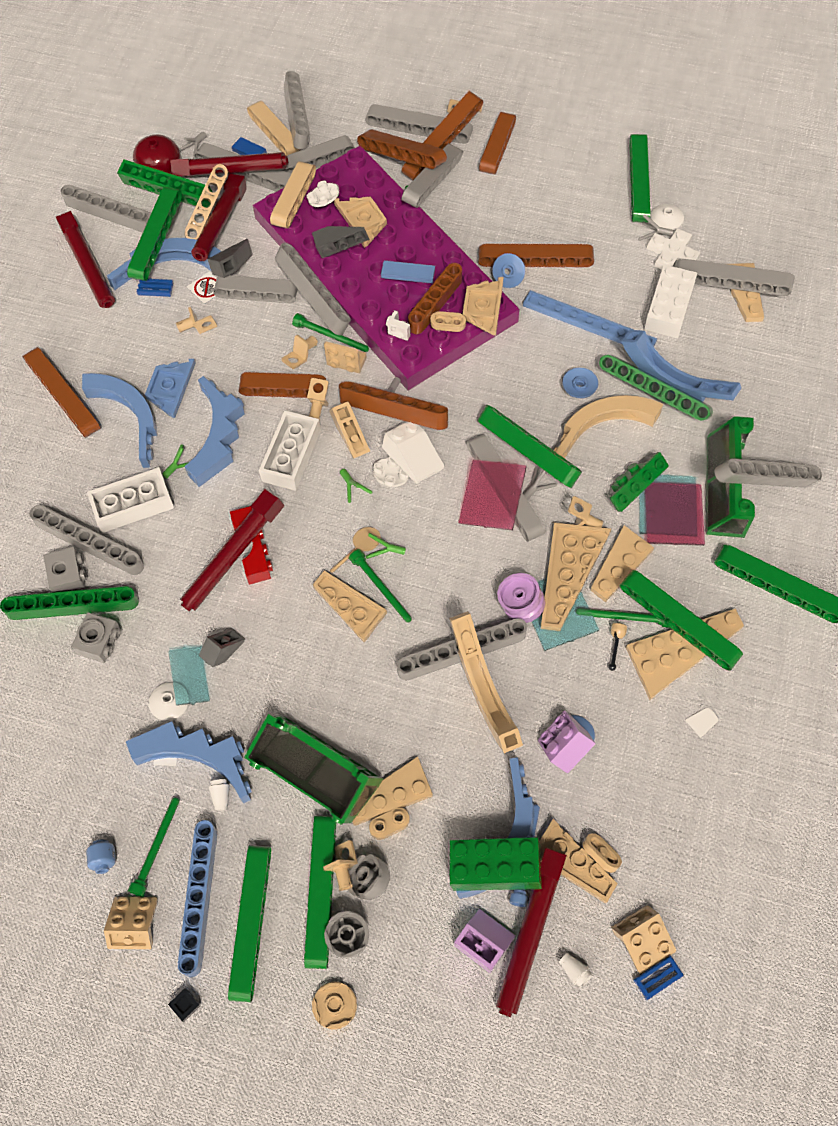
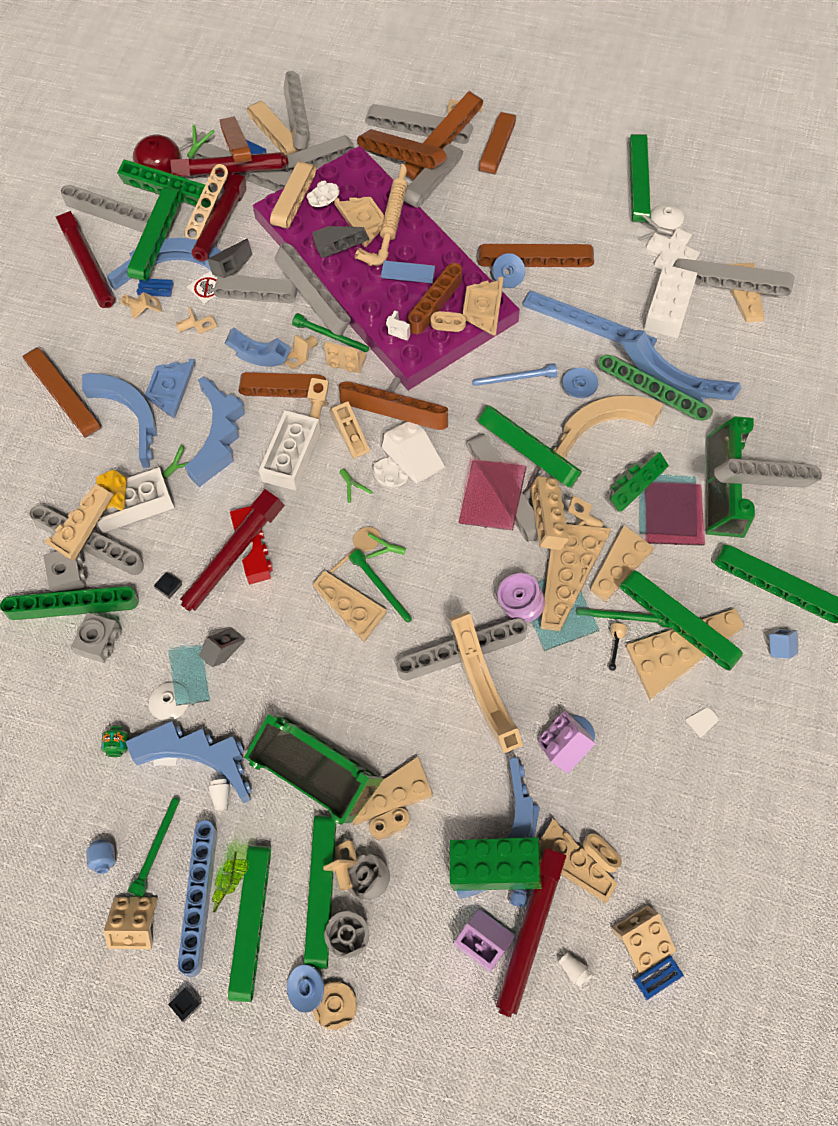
none -> tan wing [45,484,113,561]
none -> yellow bracket [96,470,127,511]
none -> green head [101,726,129,757]
none -> tan bracket [121,292,162,319]
none -> black plate [154,572,182,599]
none -> bright green plant [187,125,214,159]
none -> clear neon green hinge [212,851,248,913]
none -> dark orange beam [219,116,252,164]
none -> medium blue arch [224,328,291,367]
none -> medium blue dish [287,965,324,1013]
none -> tan piece [355,163,408,266]
none -> medium blue piece [472,363,557,386]
none -> tan brick [530,476,569,550]
none -> medium blue panel [769,629,798,659]

